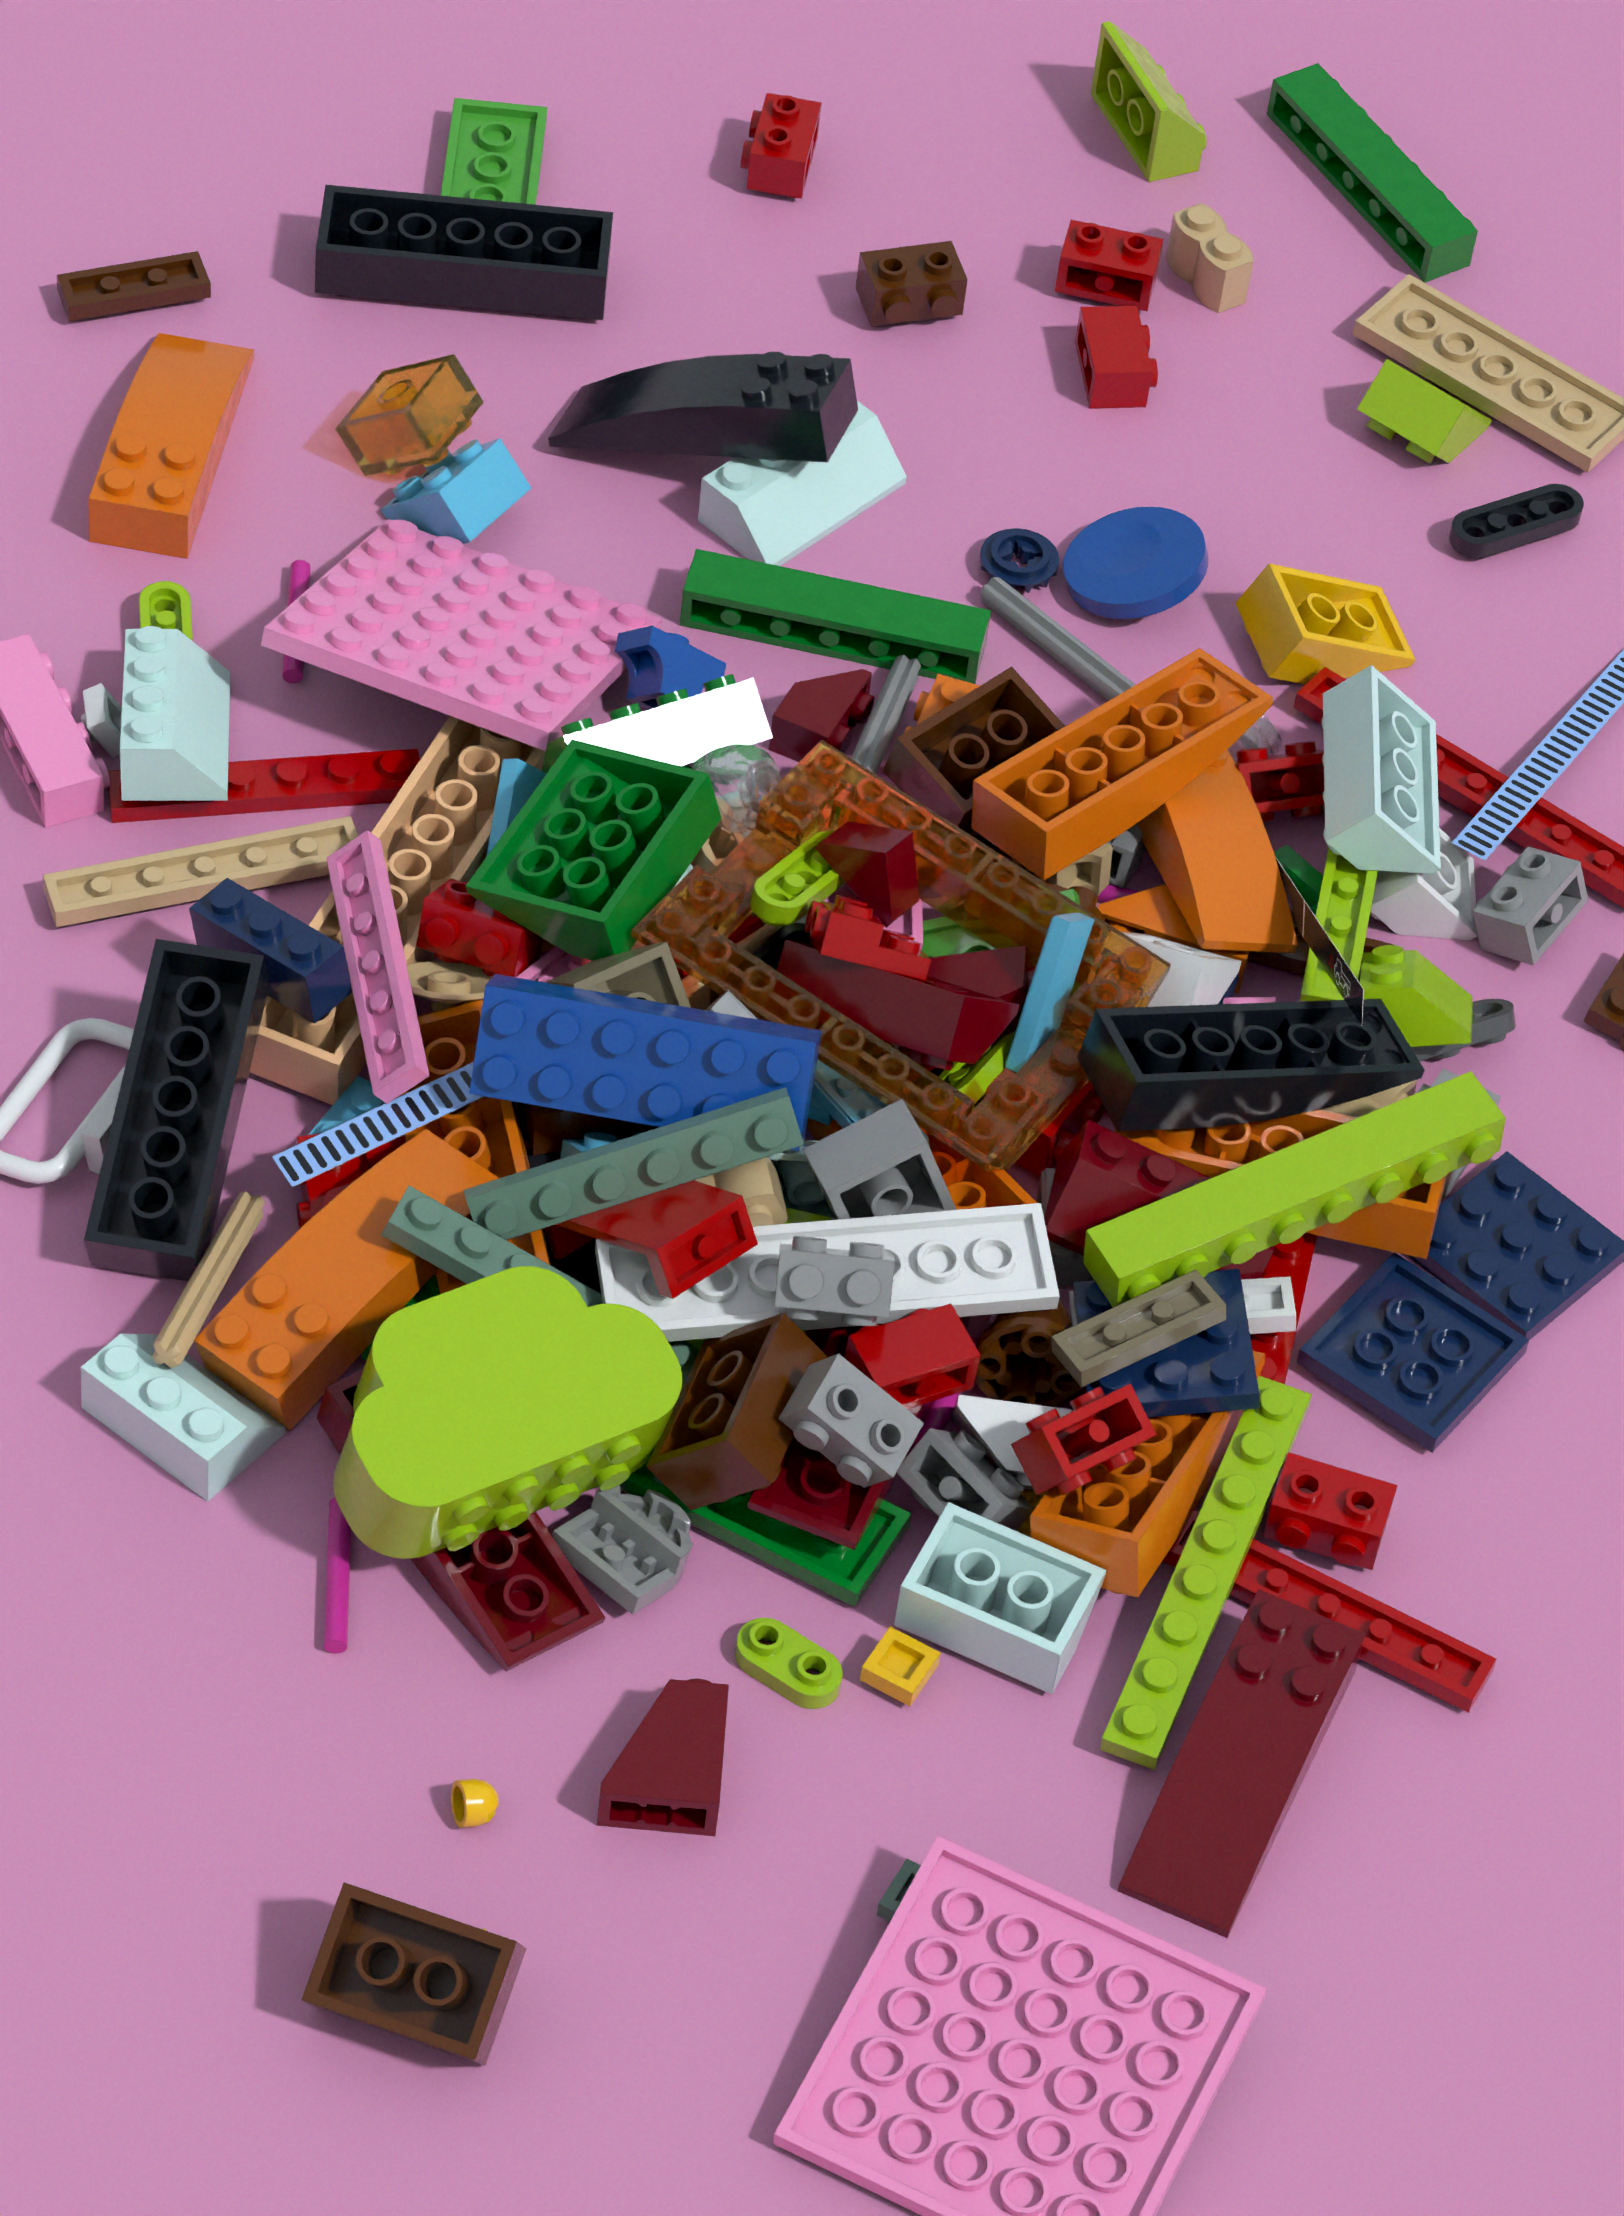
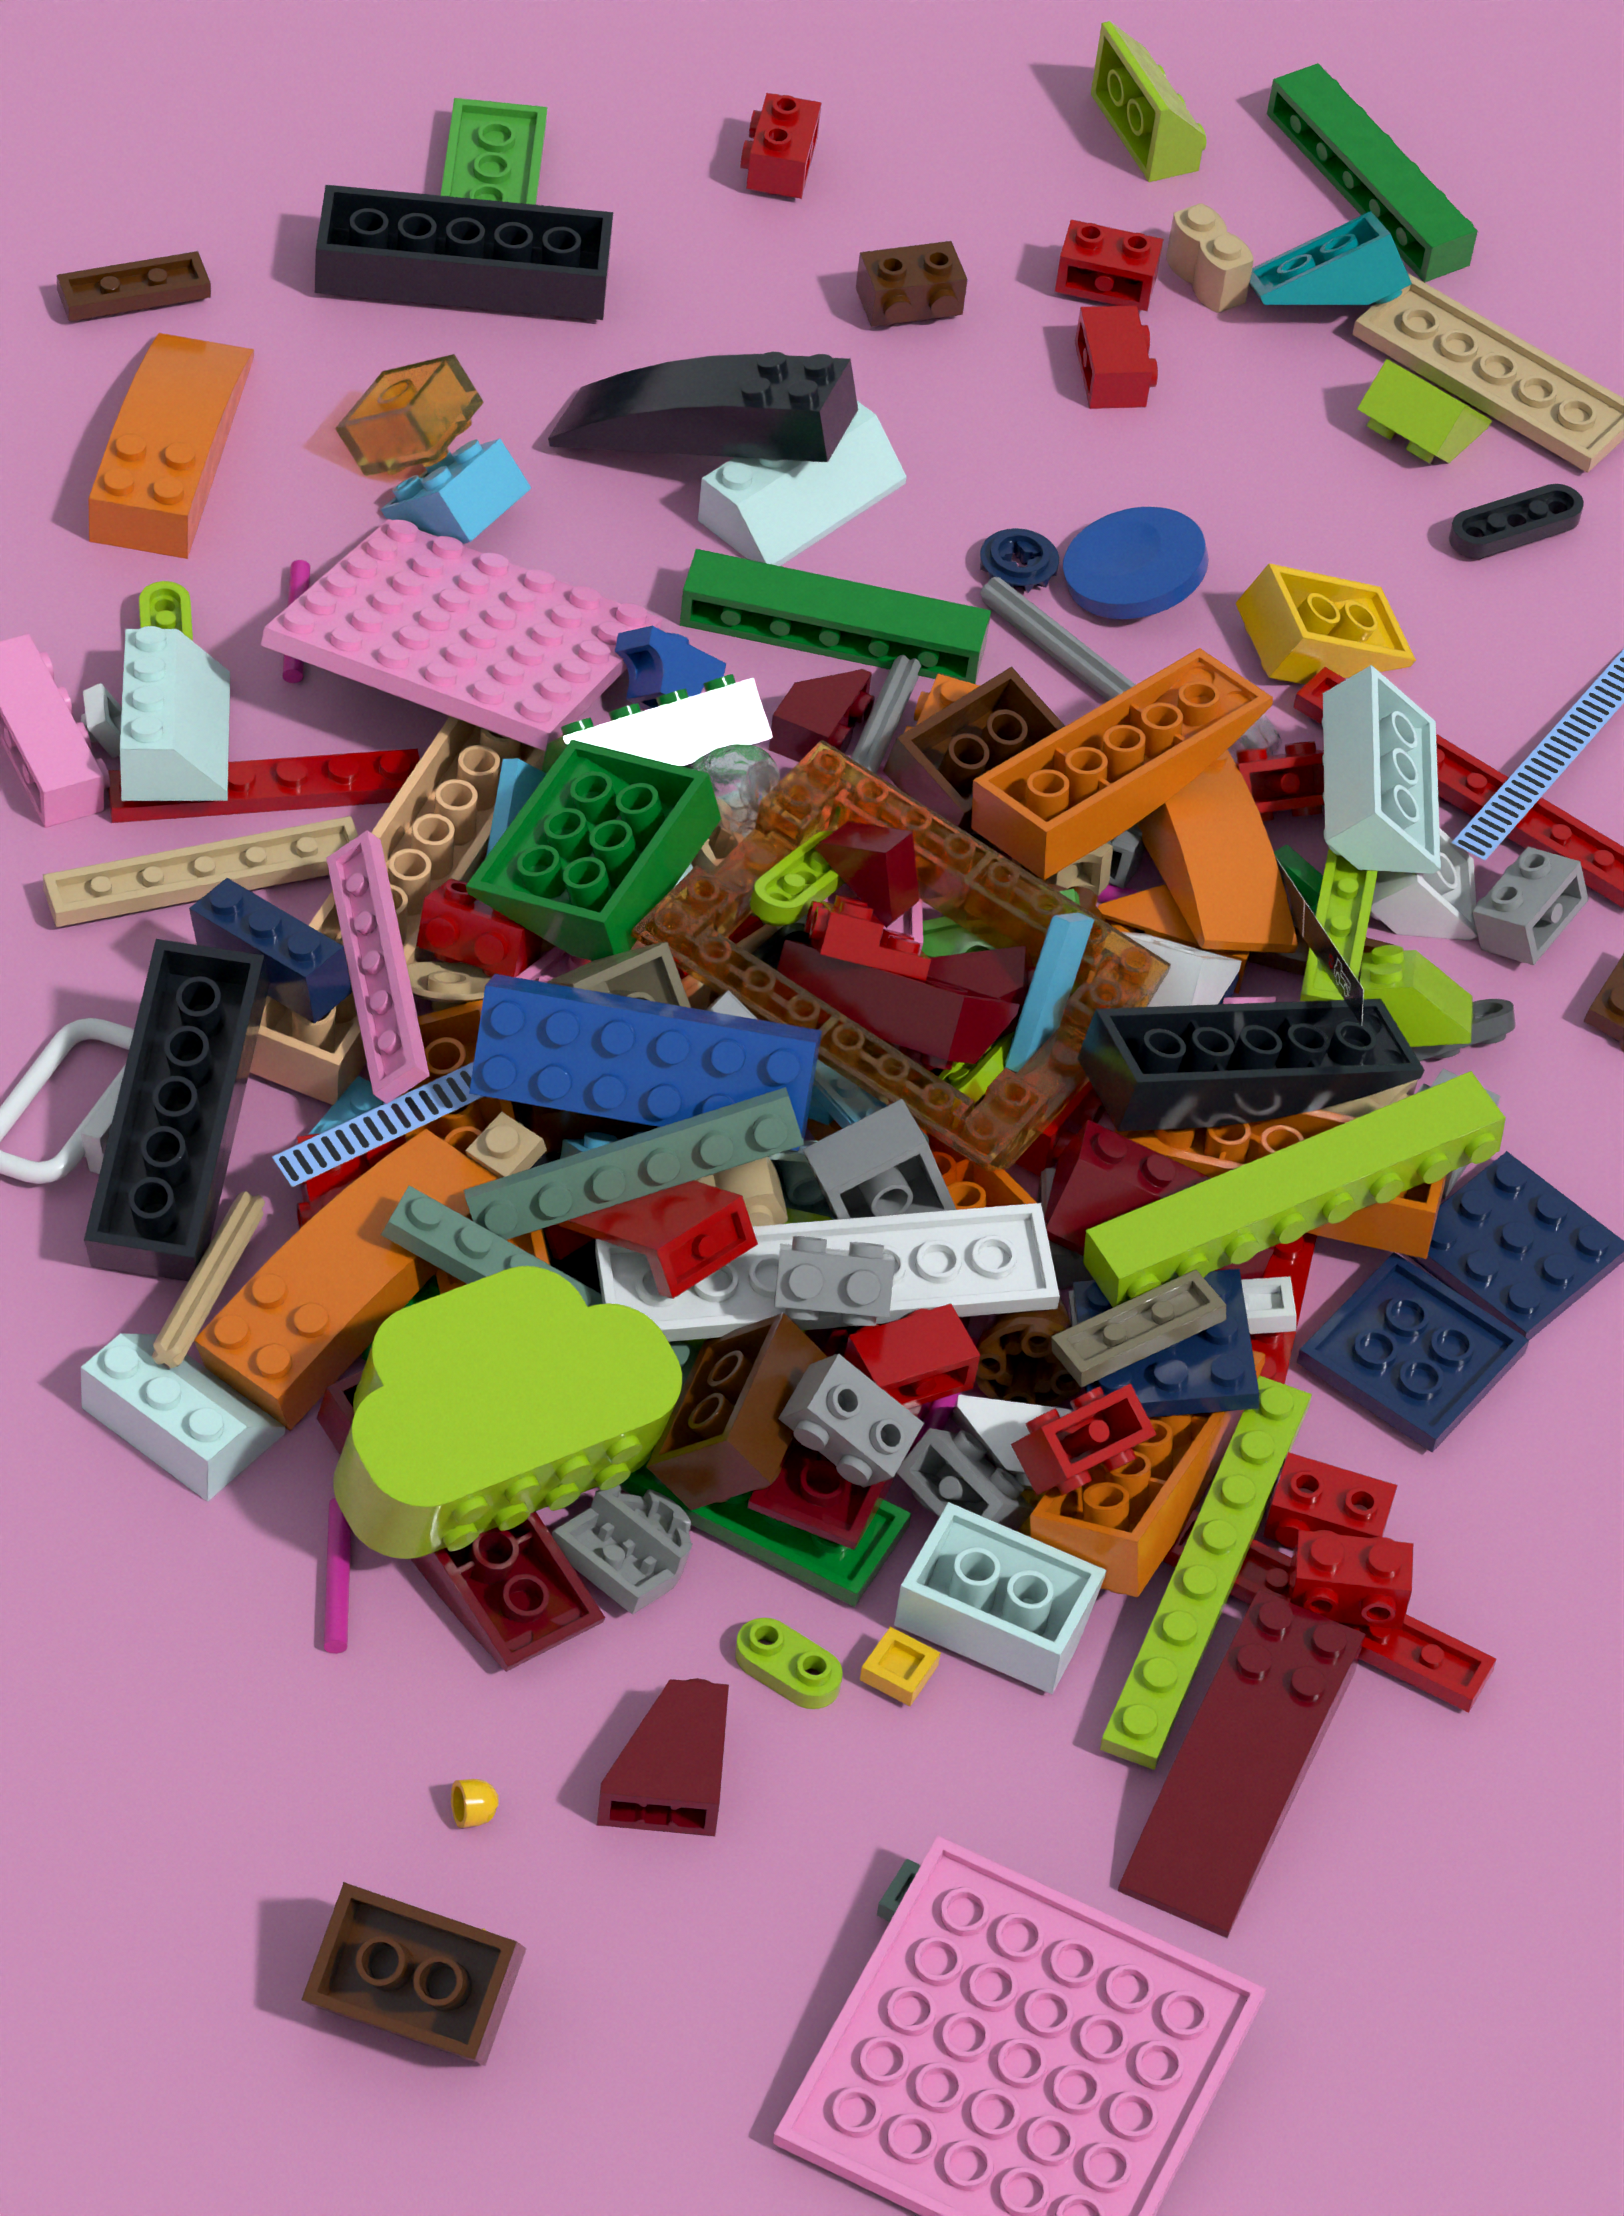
none -> tan plate [465,1112,547,1178]
none -> teal slope [1249,211,1412,305]
none -> red brick [1288,1530,1414,1630]

